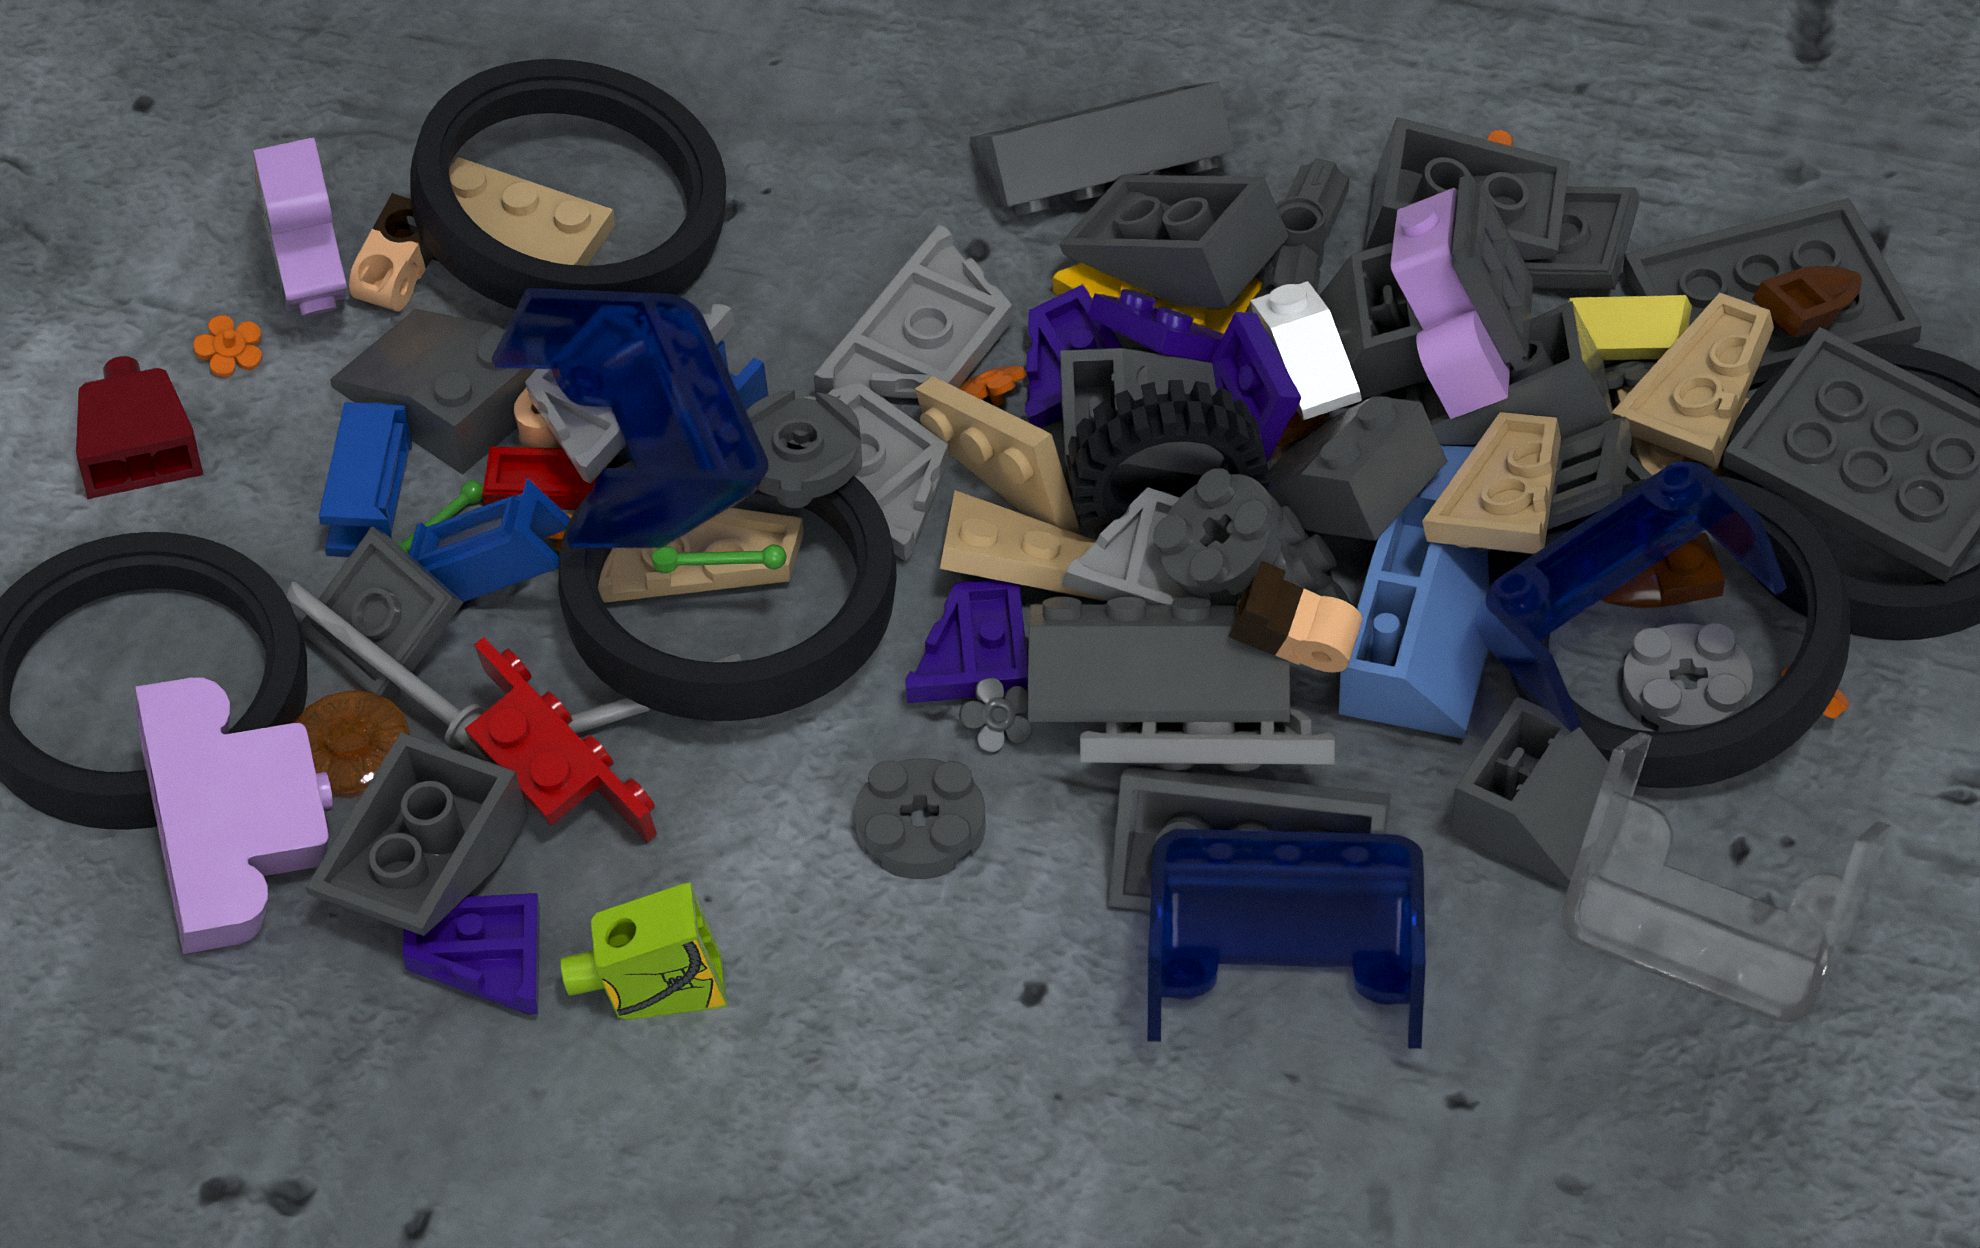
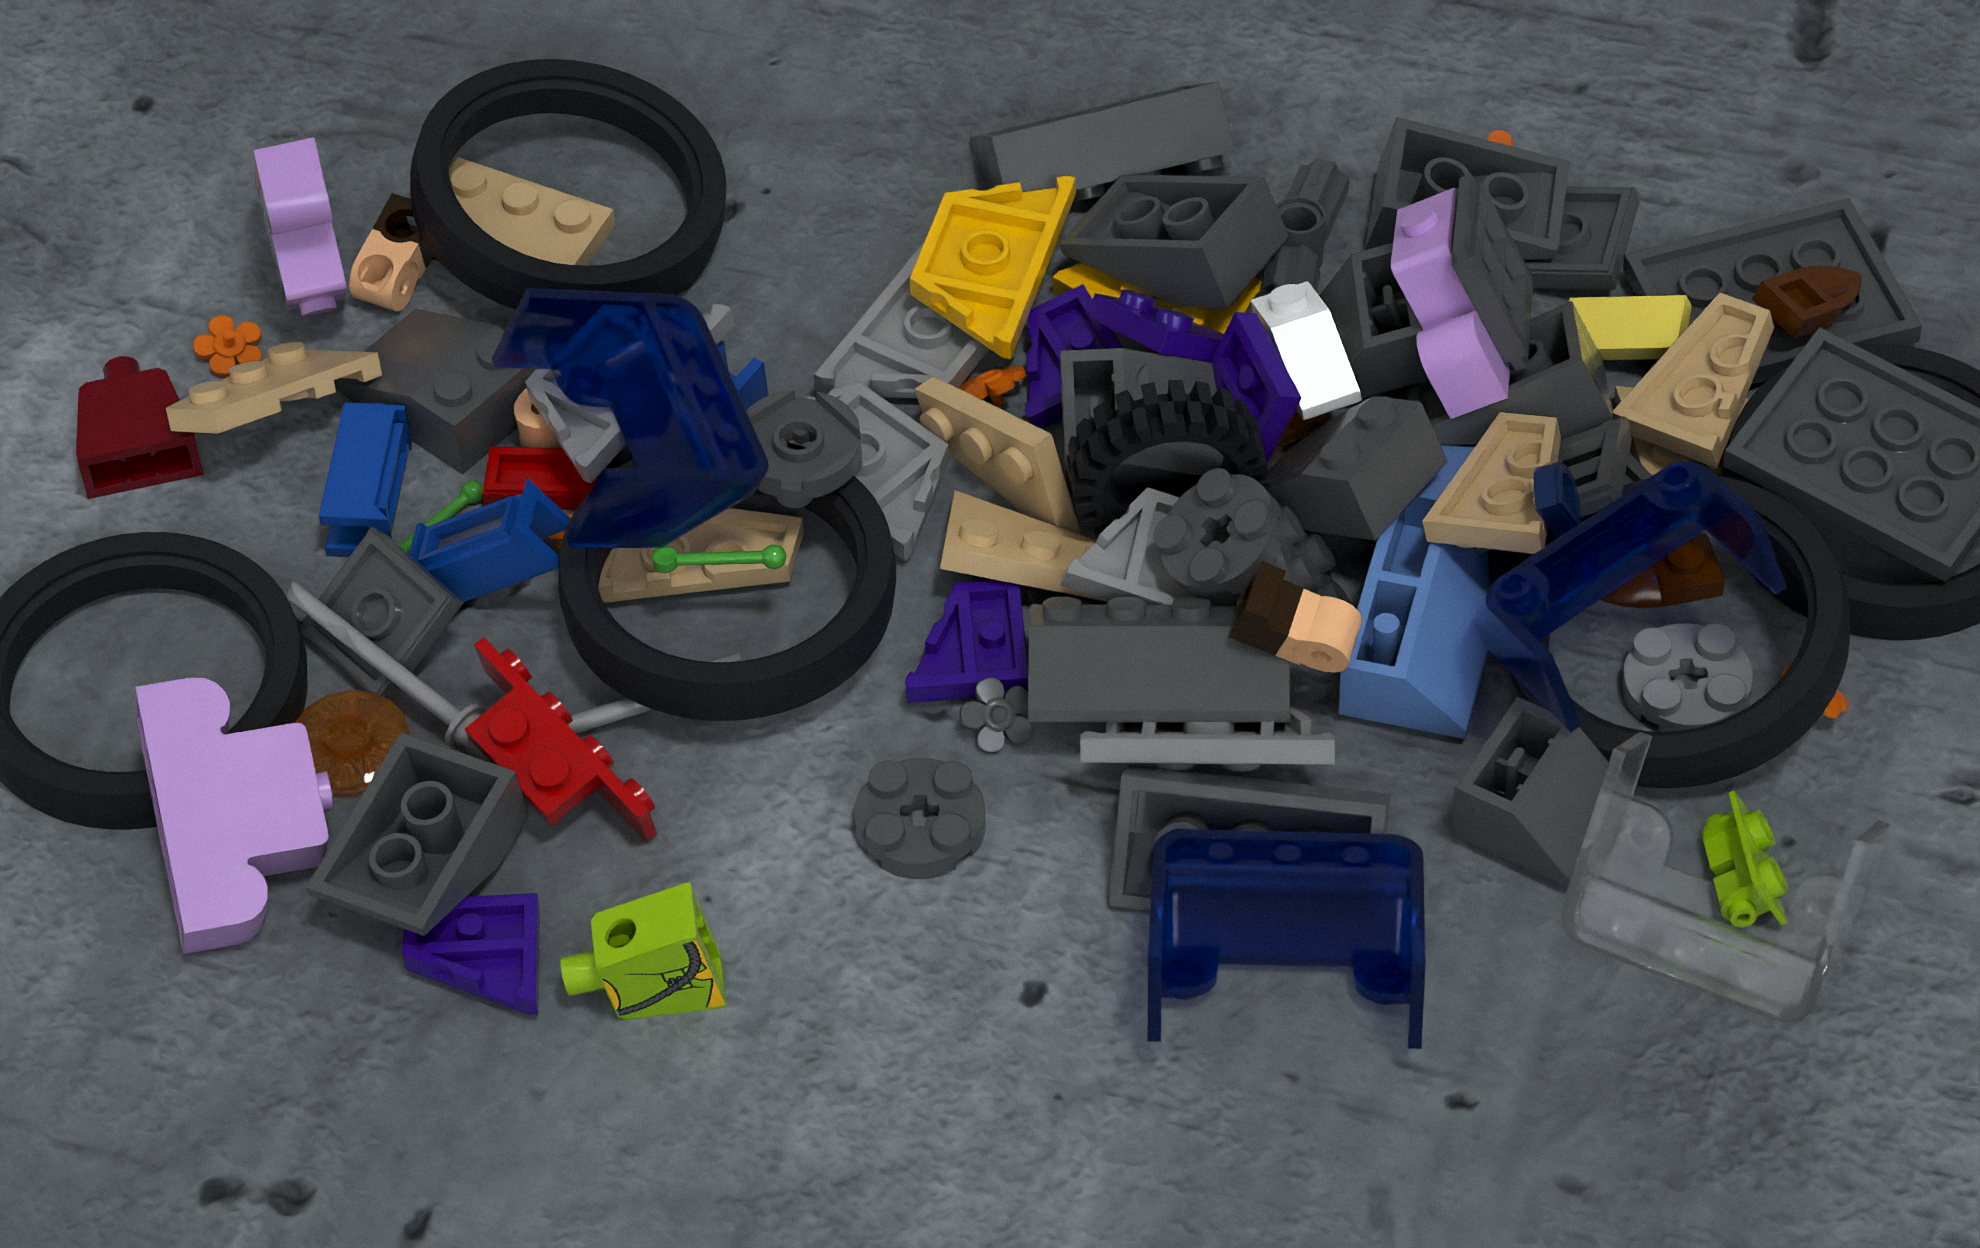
dark grey plant [1605,360,1656,389] -> none
none -> tan wing [166,342,383,434]
none -> yellow wing [910,176,1076,359]
none -> dark blue tile [1533,462,1582,541]
none -> lime hinge [1701,790,1789,927]

